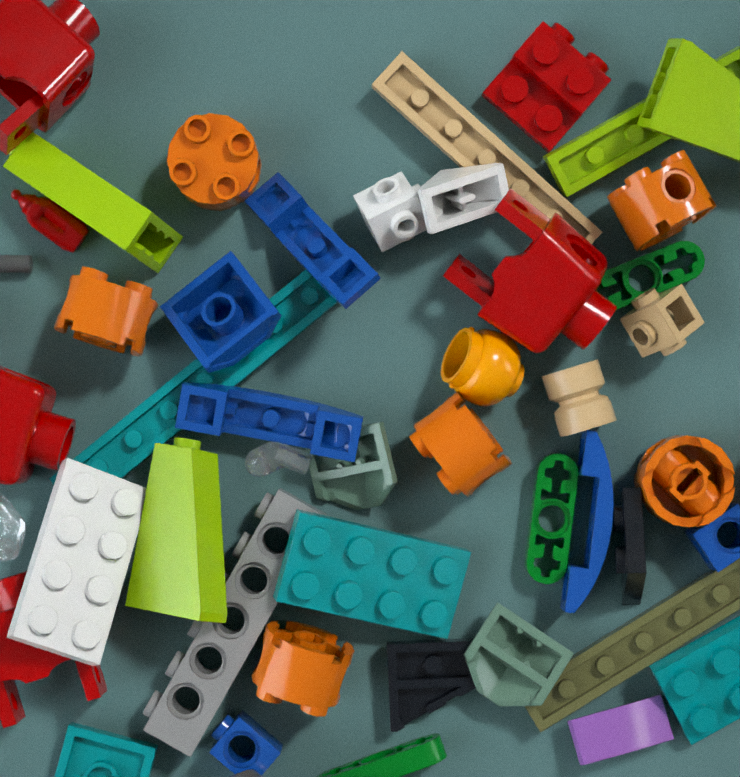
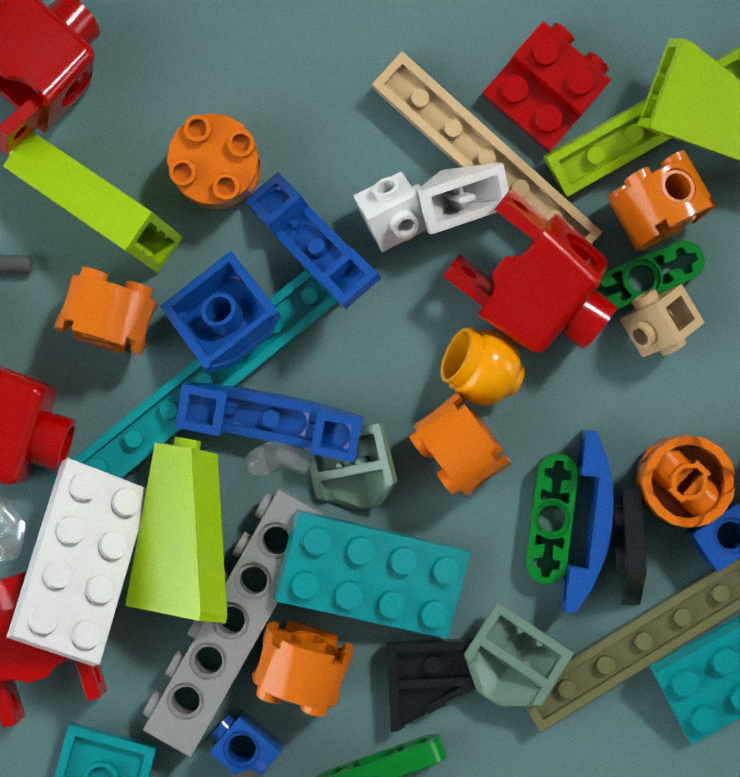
red piece [11,189,89,253] -> none
tan wheel [541,359,617,437] -> none
medium lavender slope [567,695,674,765] -> none

